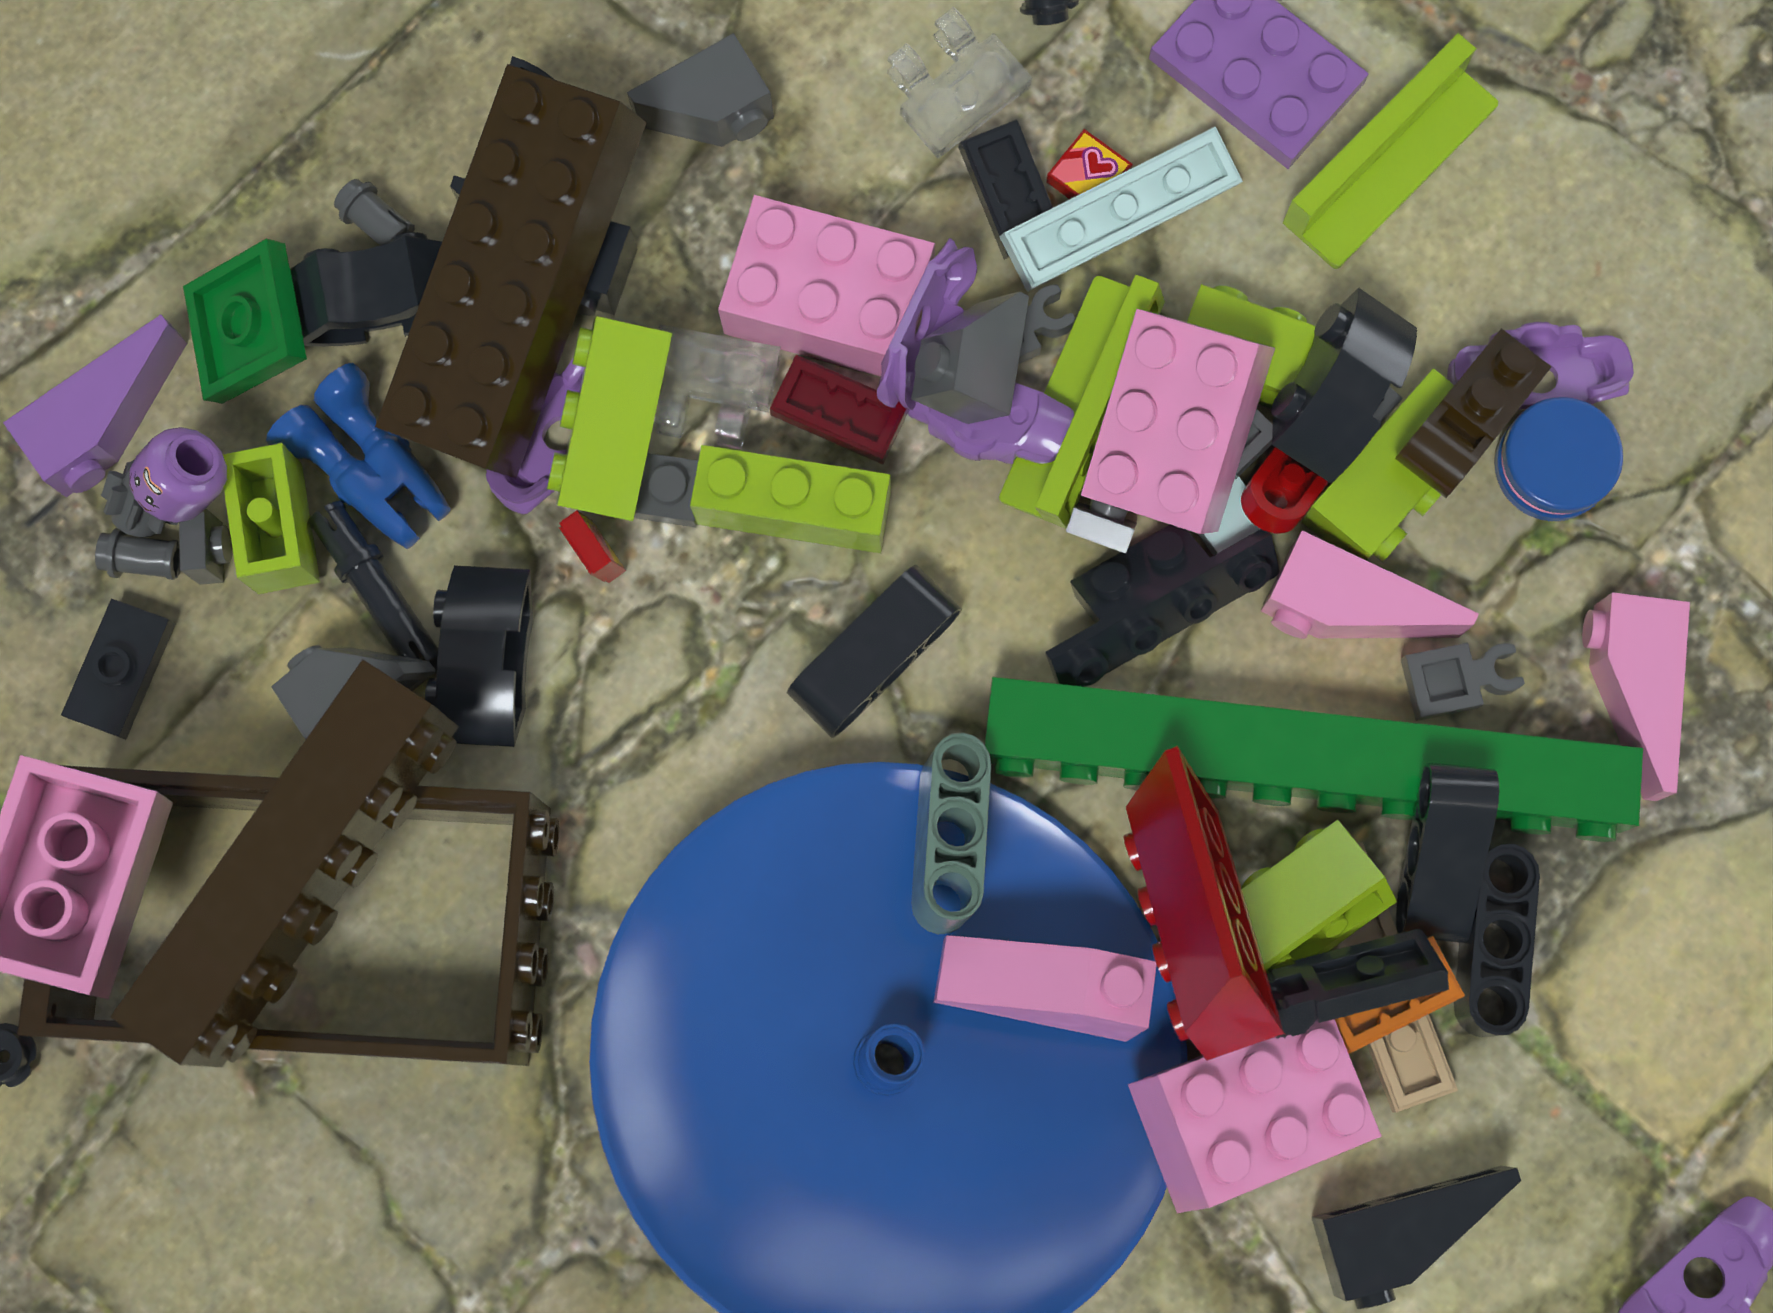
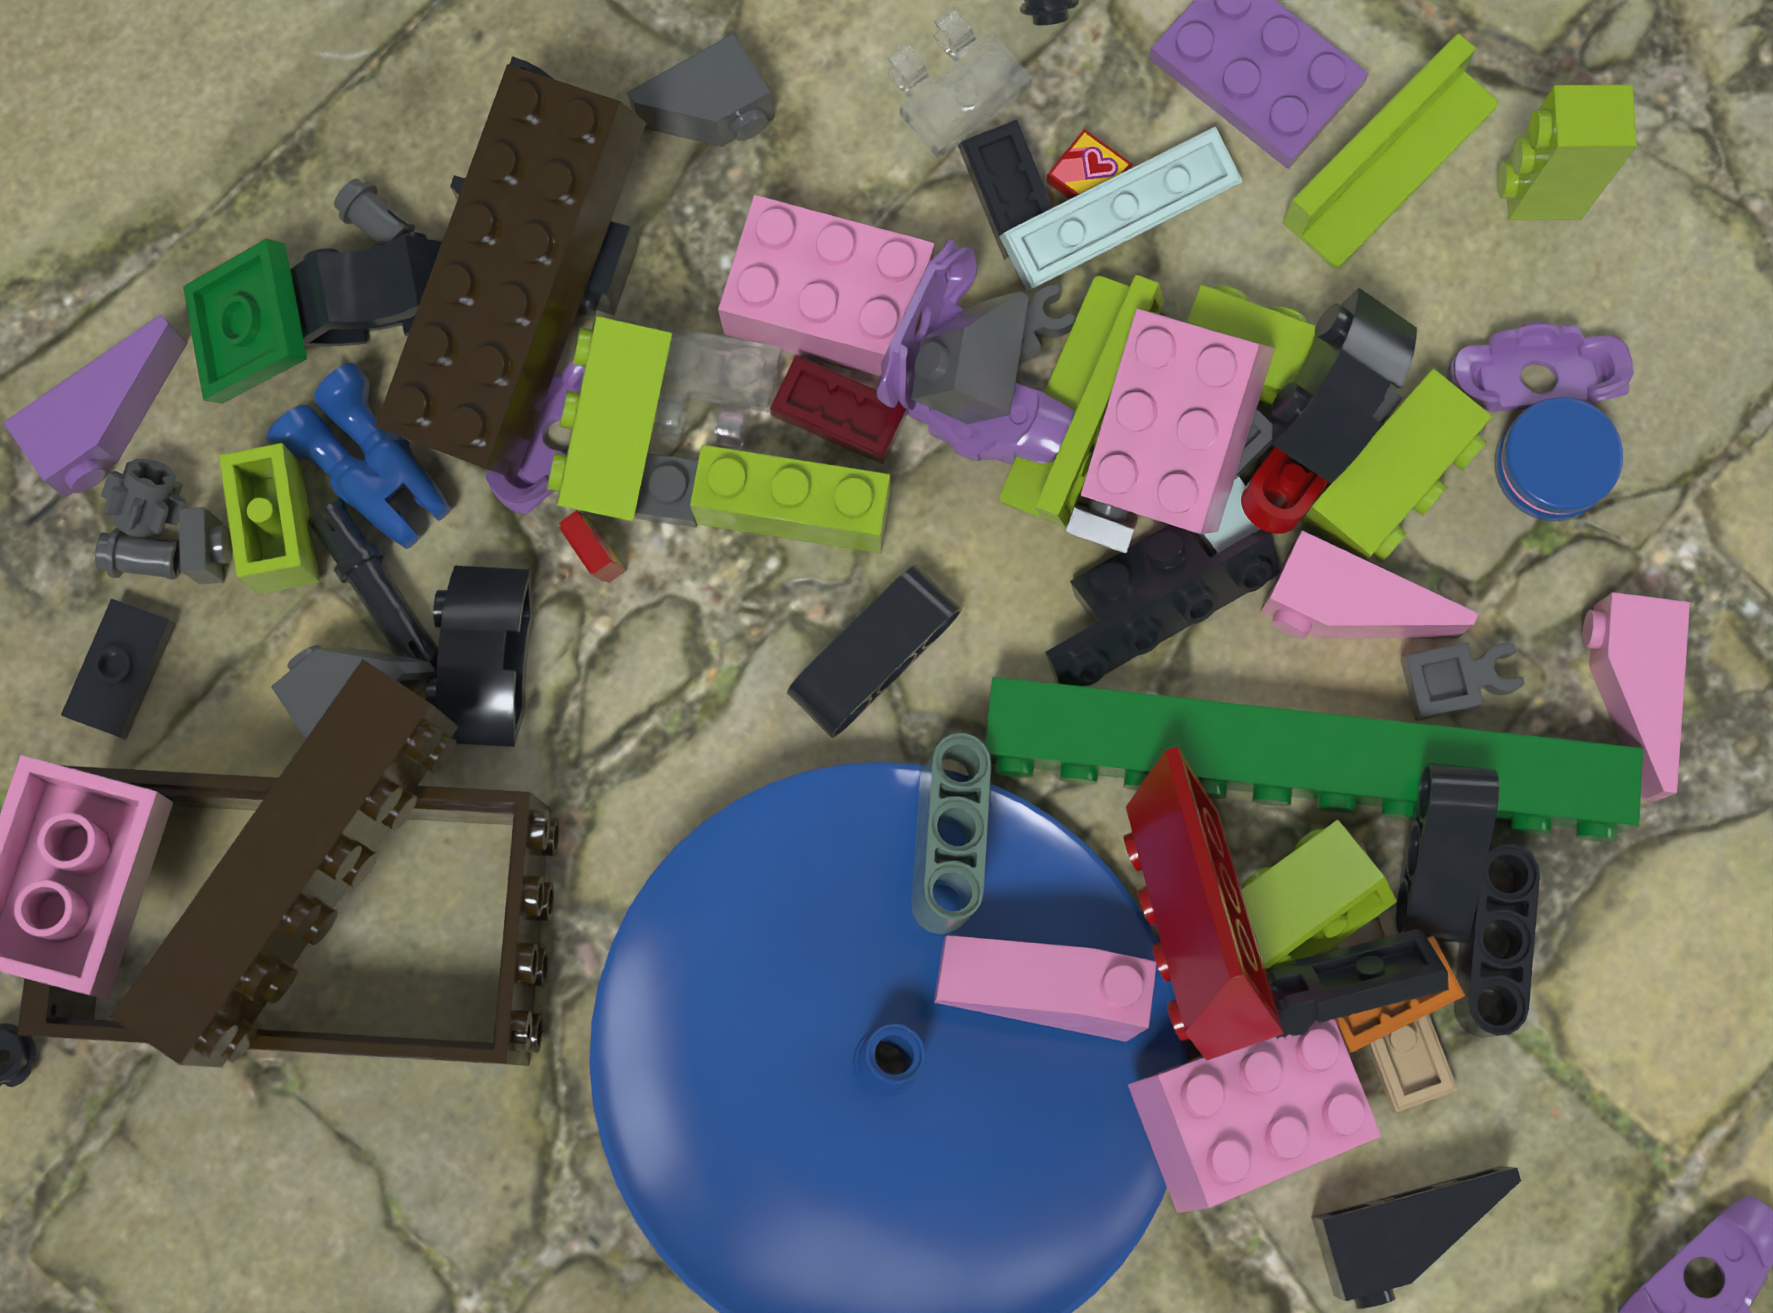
medium lavender head [129,427,227,523] -> none
dark brown plate [1395,328,1551,498] -> none
none -> lime brick [1497,85,1637,220]

